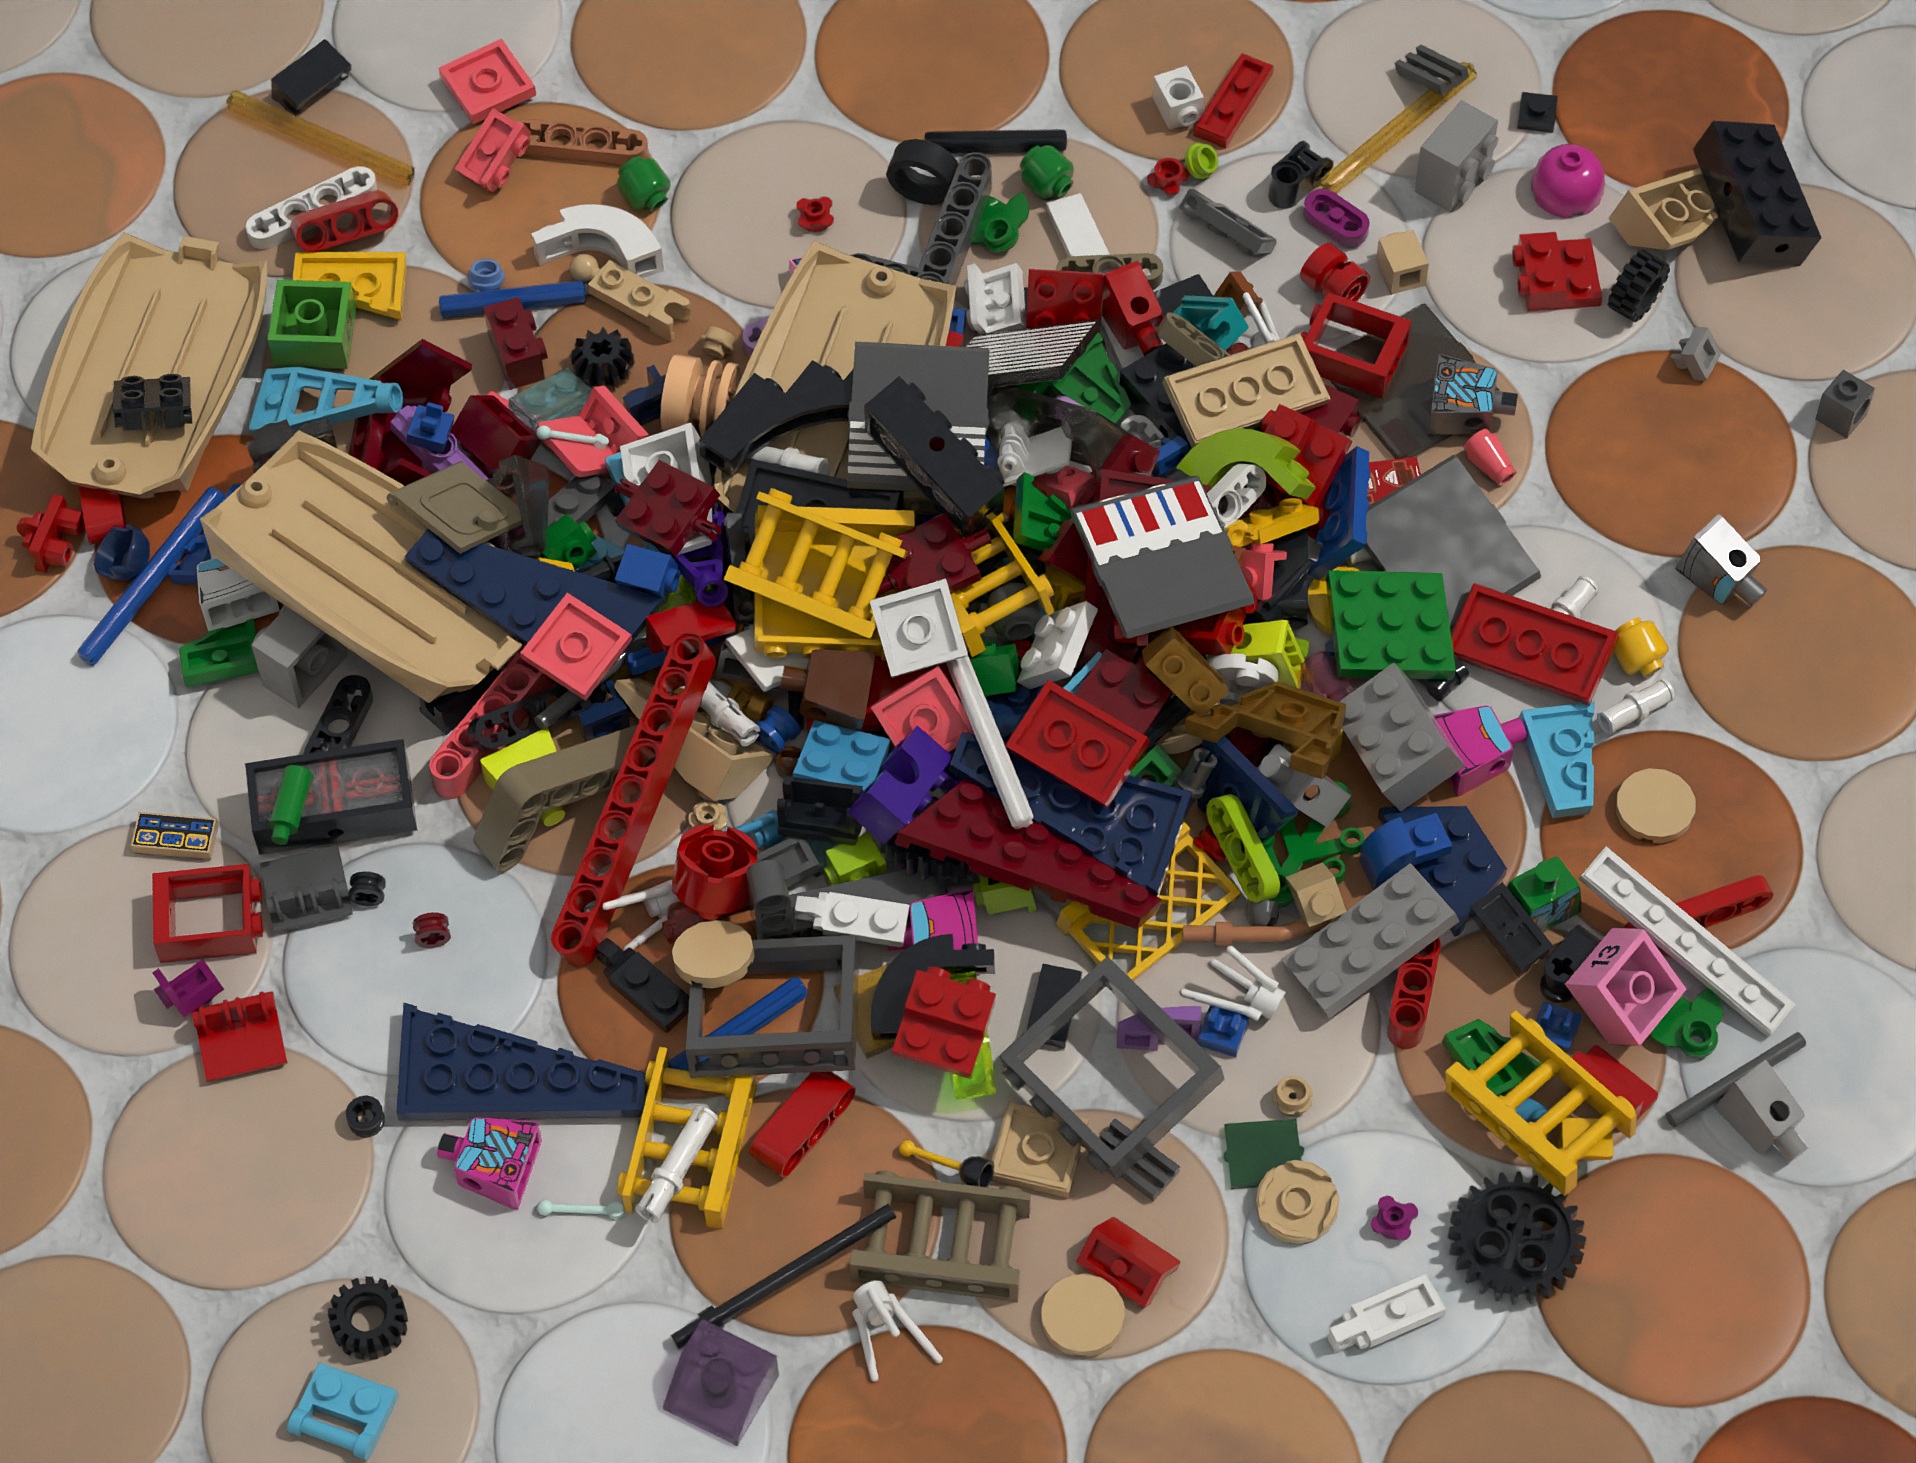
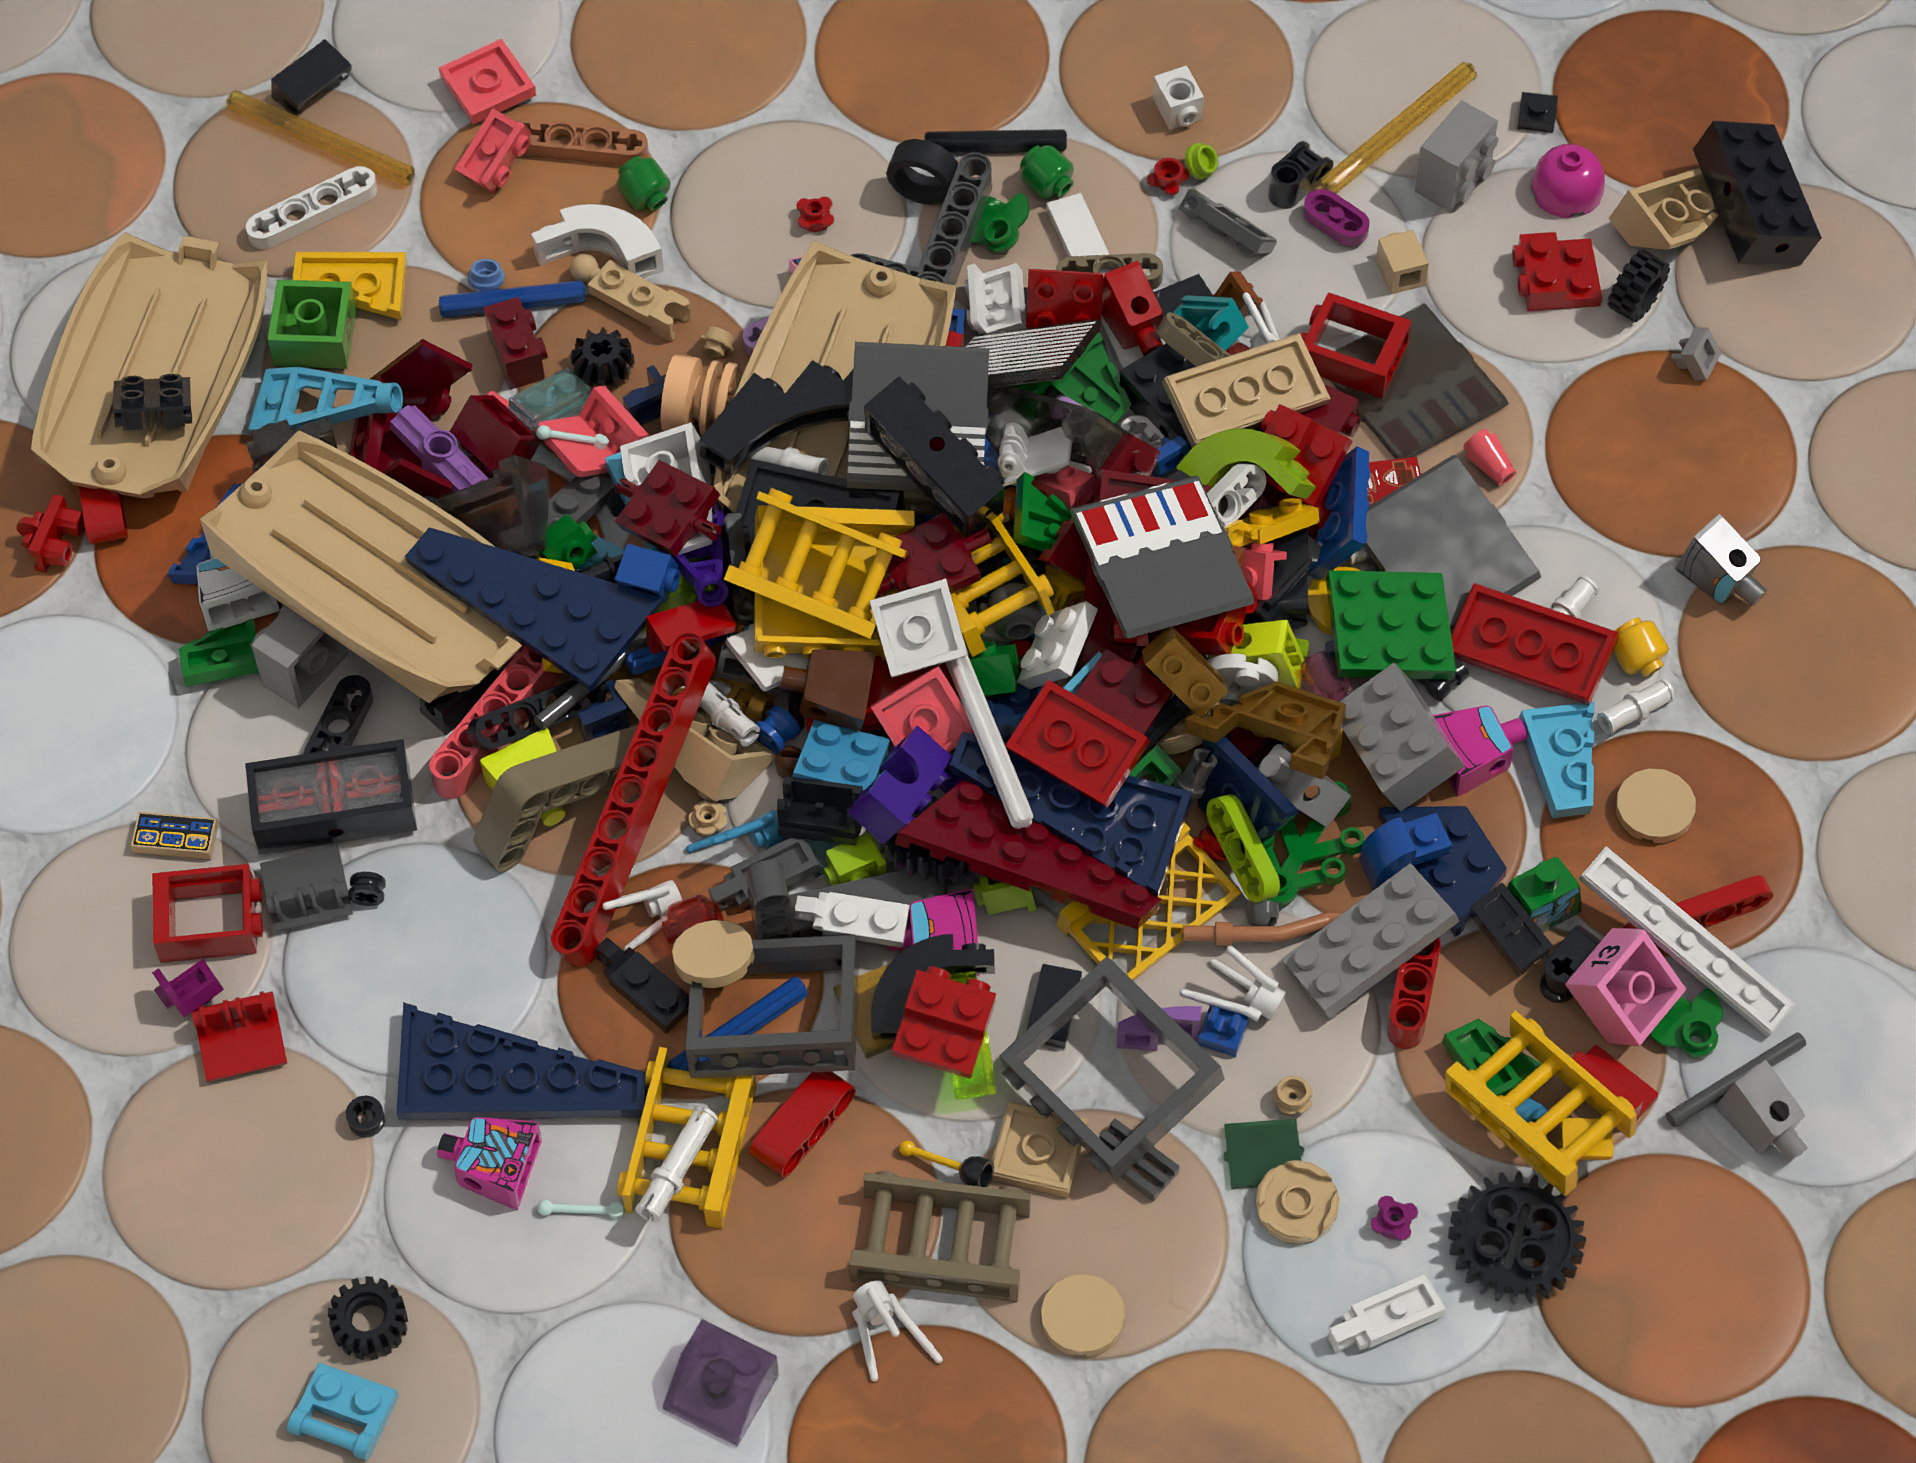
blue axle [78,487,224,665] -> none
dark blue hair [94,524,150,582] -> none
green cylinder [269,765,313,845] -> none
red beam [290,190,399,252] -> none
dark tan container [387,461,531,553] -> none
blue tile [406,402,454,453] -> none
dark red bush [412,912,451,948] -> none
coral plate [520,592,632,701] -> none
red brick [671,824,758,920] -> none
black bar [671,1204,897,1349] -> none
red panel [1076,1217,1181,1308] -> none
red tile [1194,53,1274,149] -> none
tan brick [1285,862,1347,927] -> none
red wheel [1300,243,1370,302] -> none
dark grey tile [1394,45,1469,96] -> none
torso [1428,354,1518,434] -> none
blue tile [1536,1001,1582,1055] -> none
dark grey brick [1815,369,1875,438] -> none

